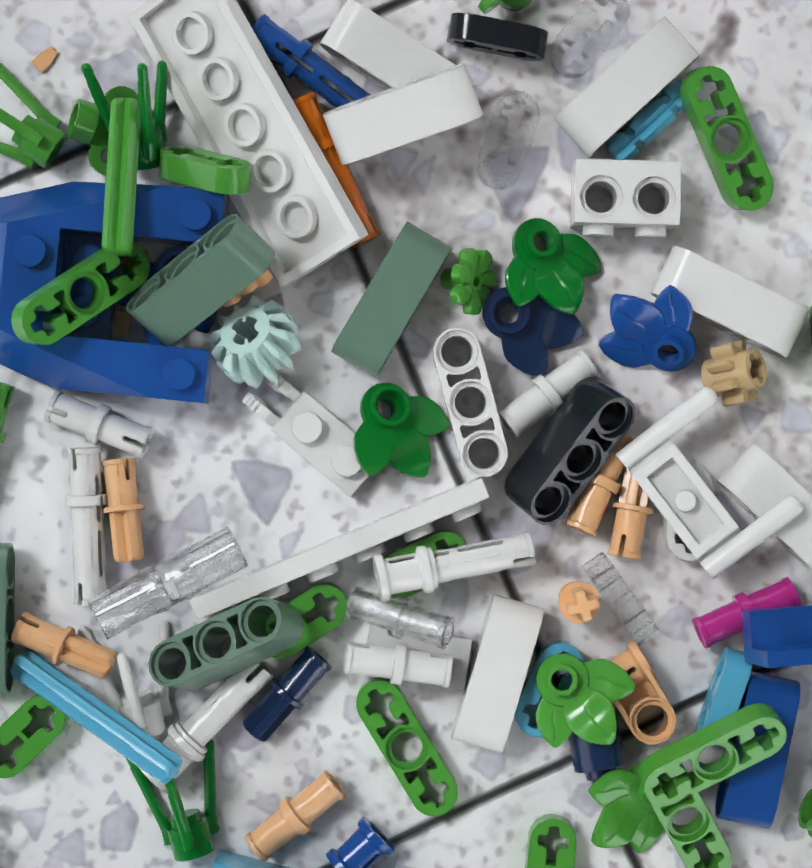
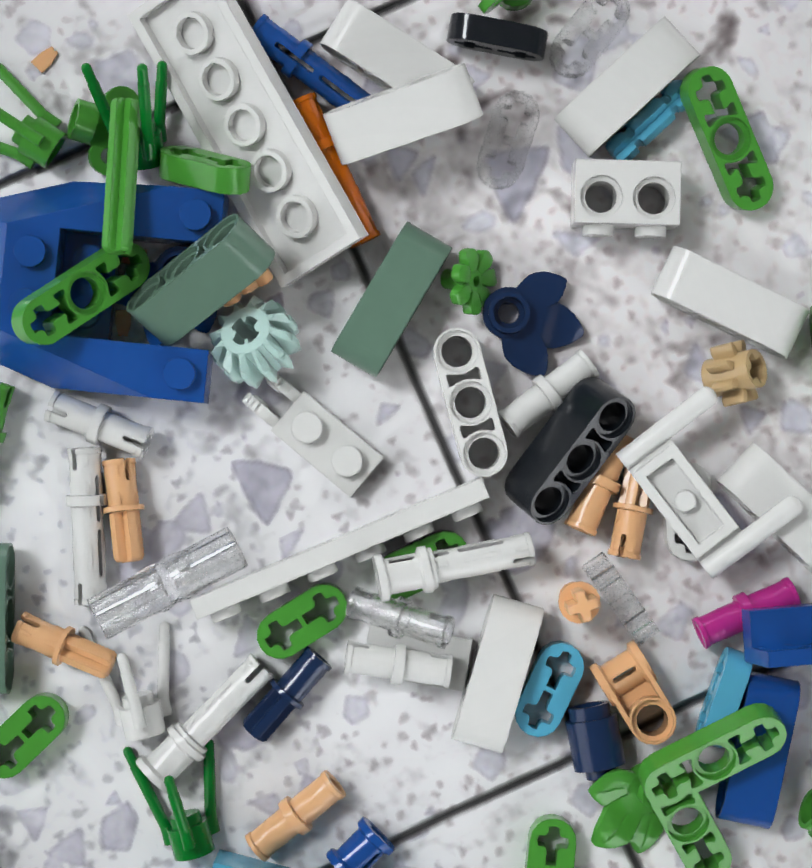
medium azure axle [10,651,183,784] -> none
sand green beam [148,597,304,691] -> none
green plate [353,383,450,478] -> none
bright green beam [356,677,457,816] -> none
green plate [505,218,601,316] -> none
bright green plate [536,653,636,748] -> none
blue plate [599,285,697,371] -> none

